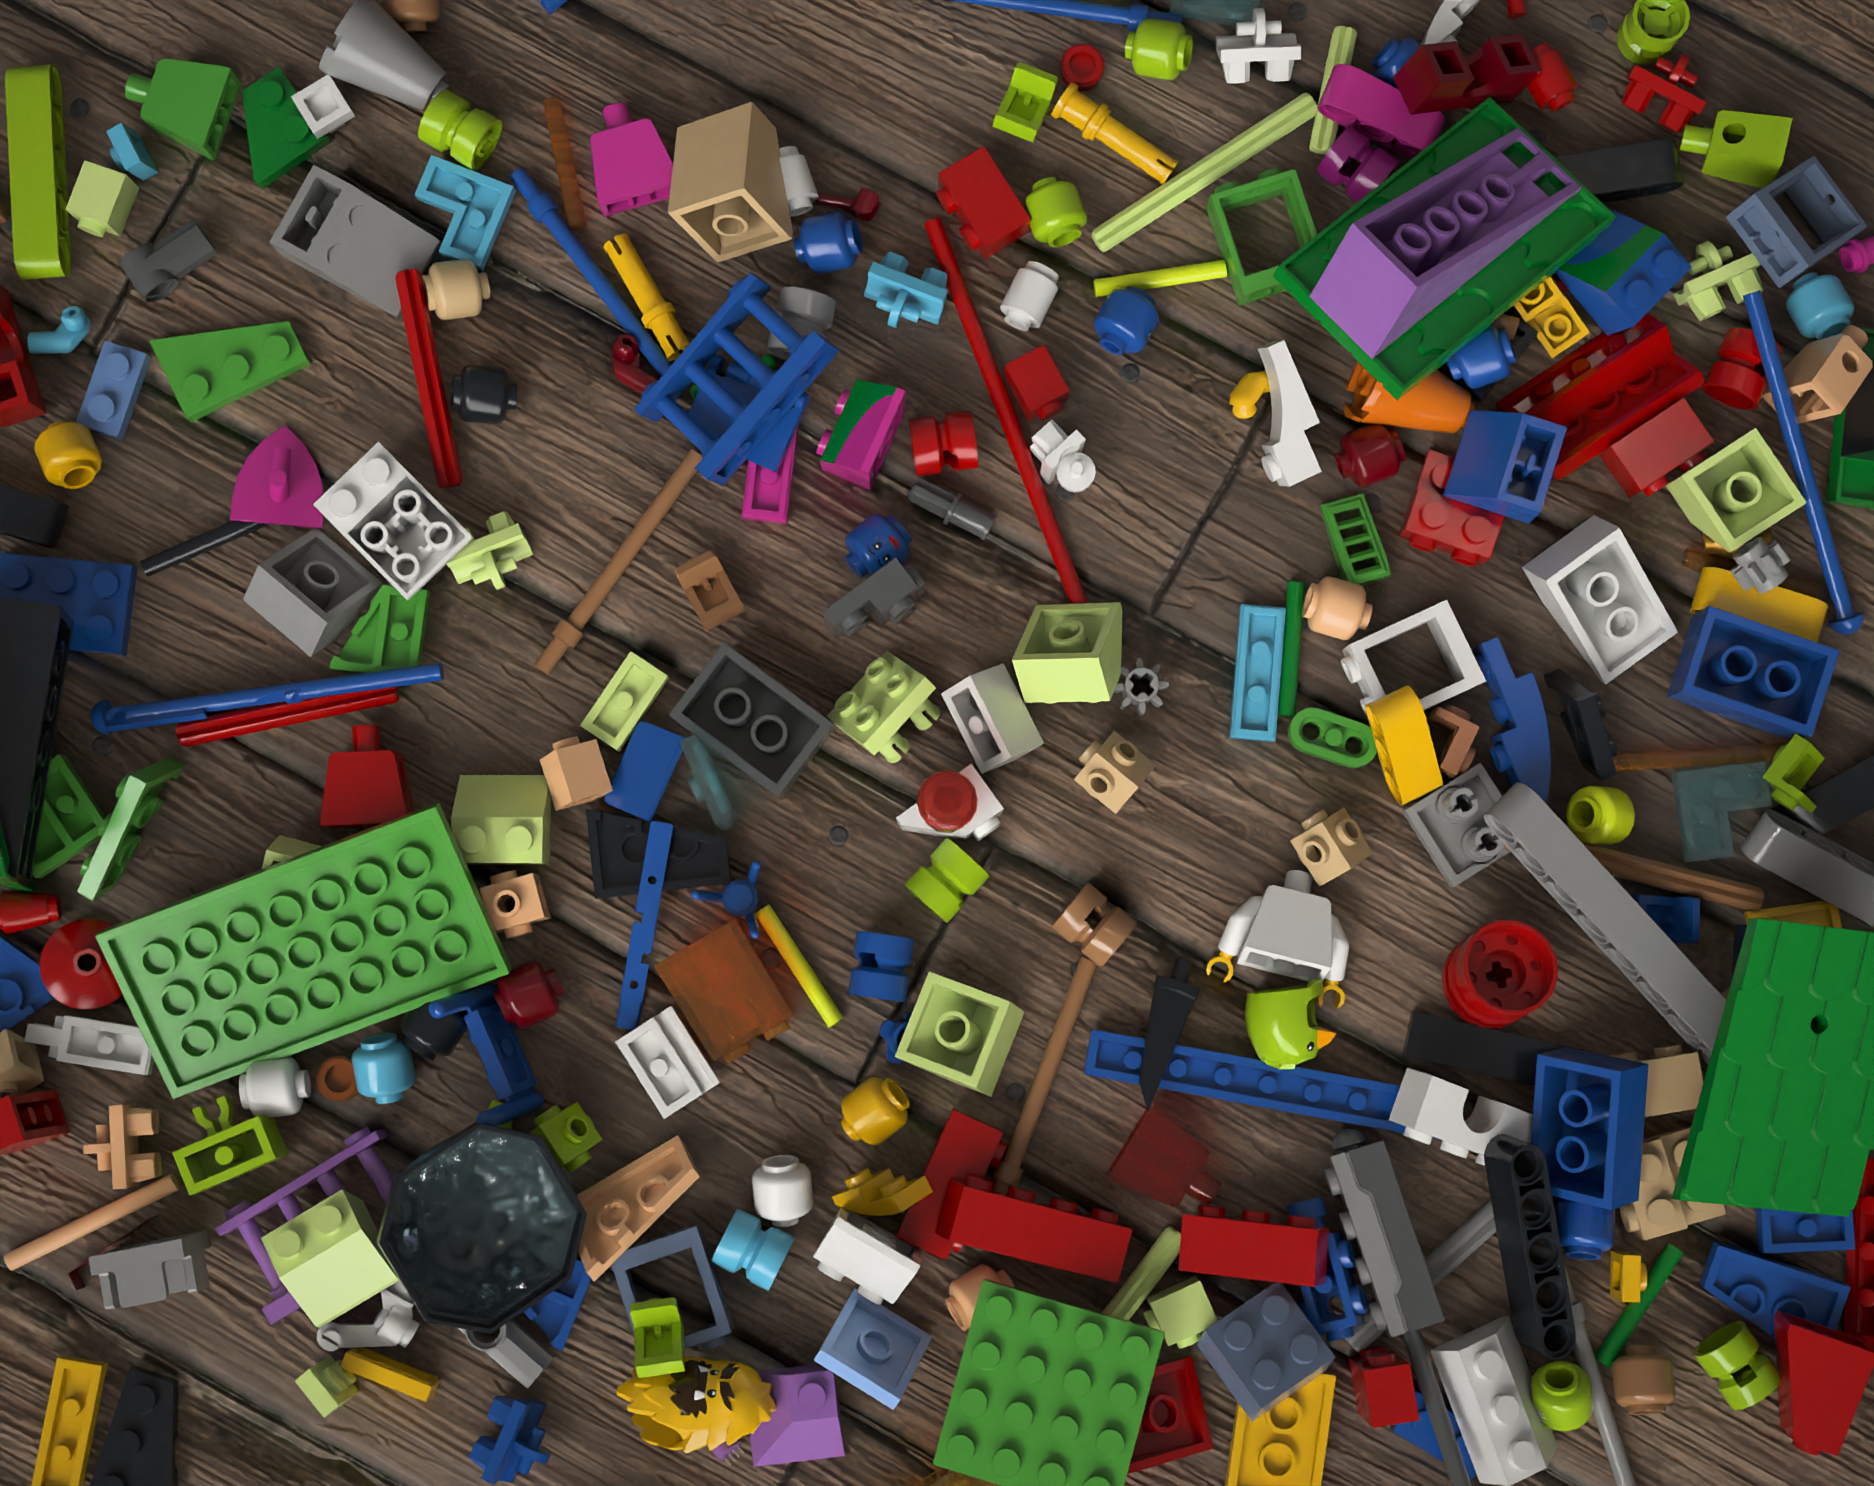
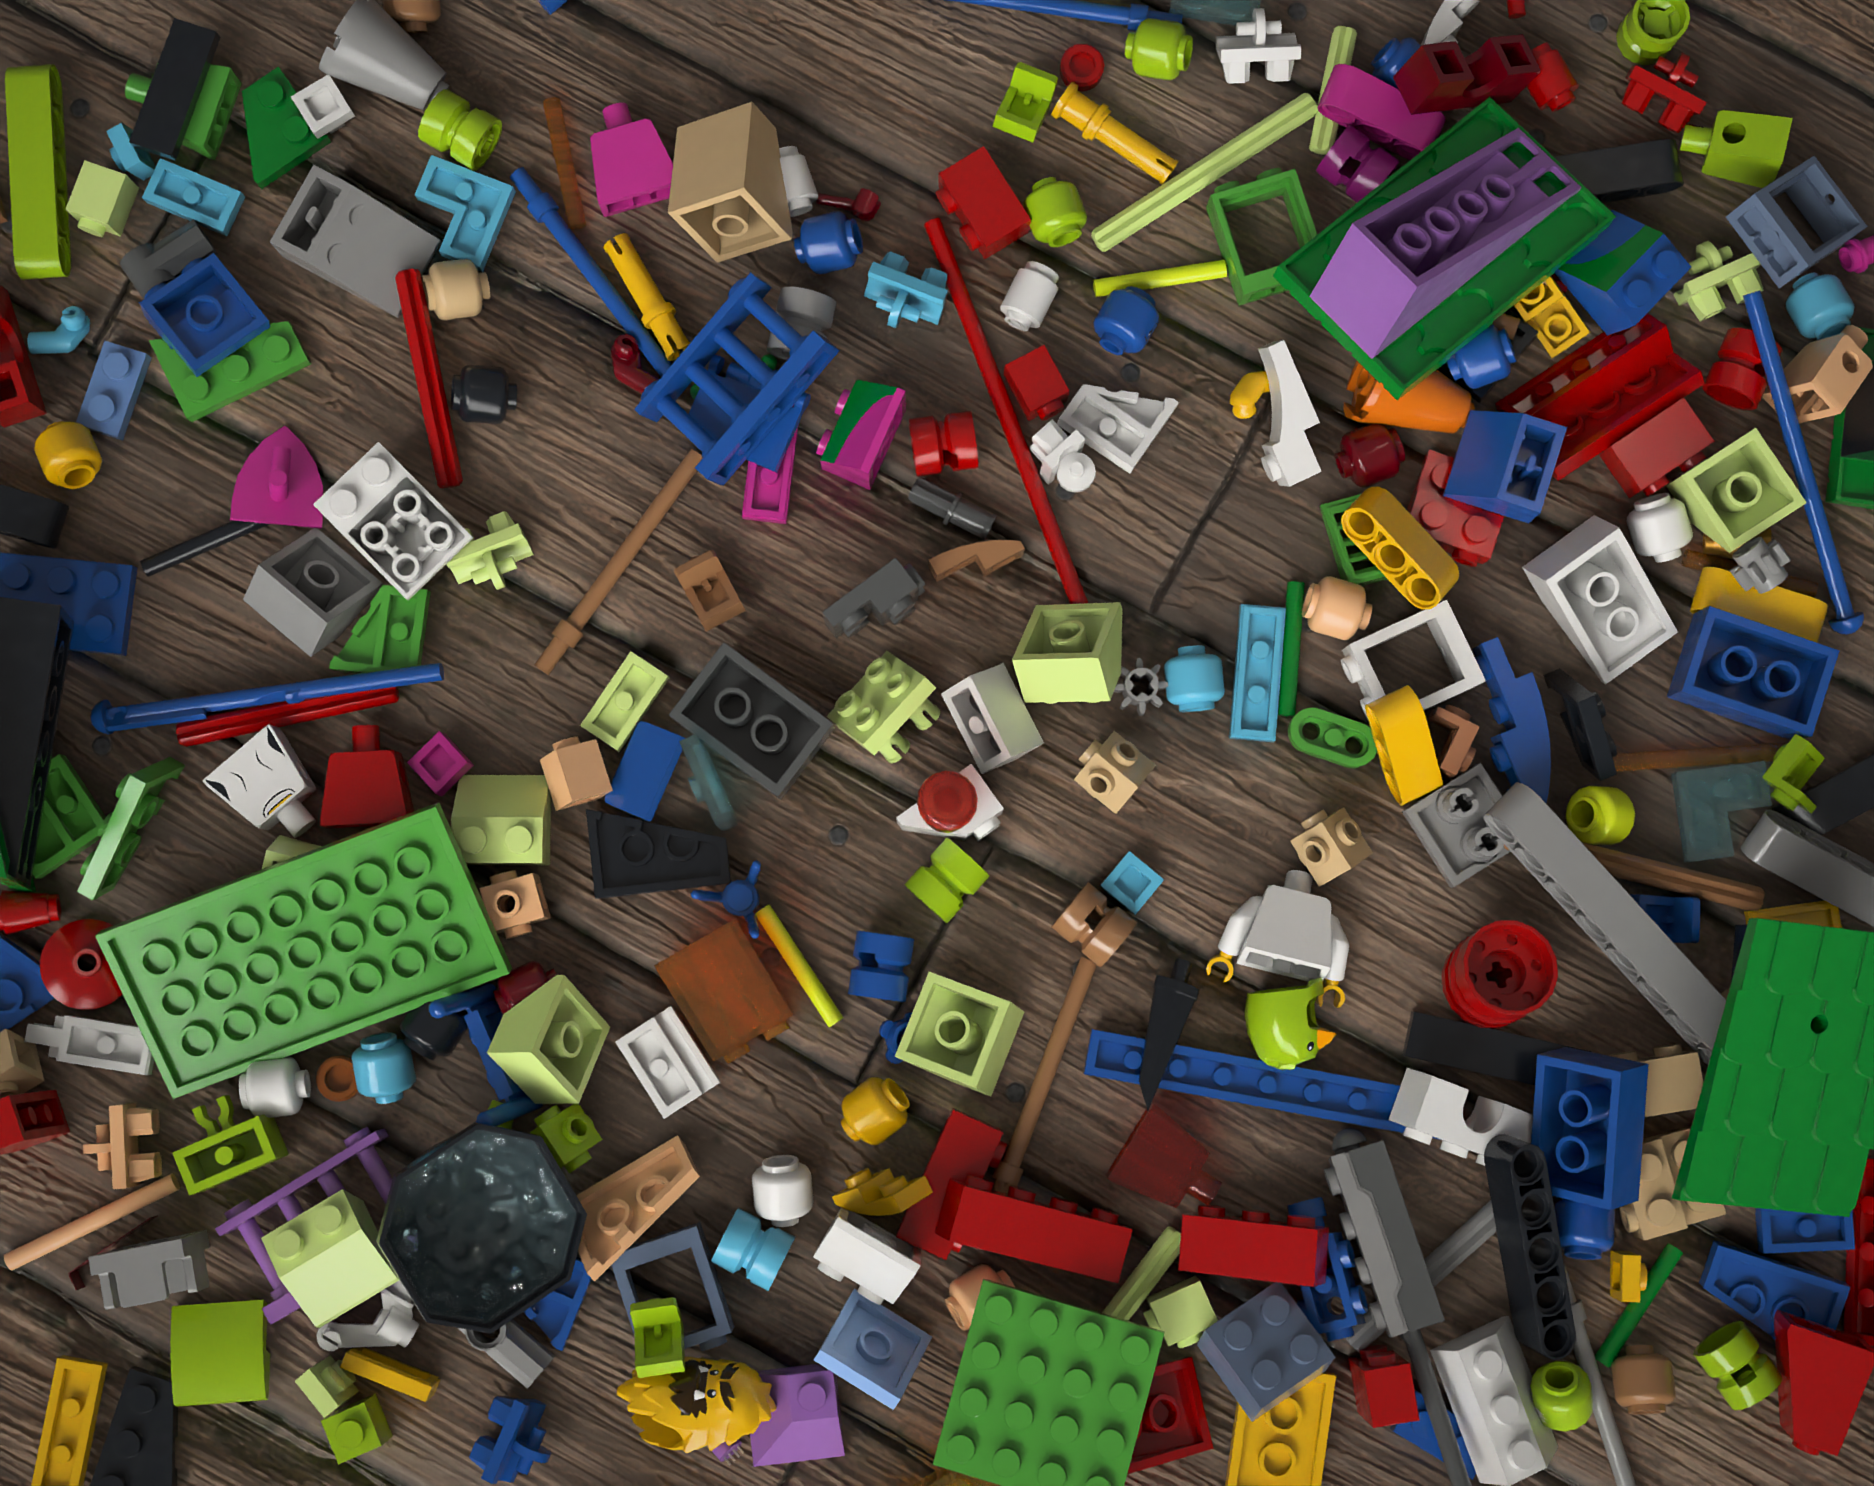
blue piece [616,821,673,1030] -> none
blue head [844,514,912,578] -> none
none -> black tile [129,18,221,161]
none -> blue plate [139,253,270,377]
none -> medium azure plate [142,158,245,236]
none -> lime slope [170,1299,271,1407]
none -> white torso [202,724,316,838]
none -> lime brick [321,1393,393,1465]
none -> dark pink plate [407,731,474,797]
none -> yellowish green slope [487,975,610,1104]
none -> medium nougat slope [928,540,1025,582]
none -> white wing [1057,384,1179,474]
none -> medium azure plate [1100,851,1164,915]
none -> medium azure head [1164,645,1225,712]
none -> yellow beam [1341,487,1459,609]
none -> white head [1627,493,1693,563]

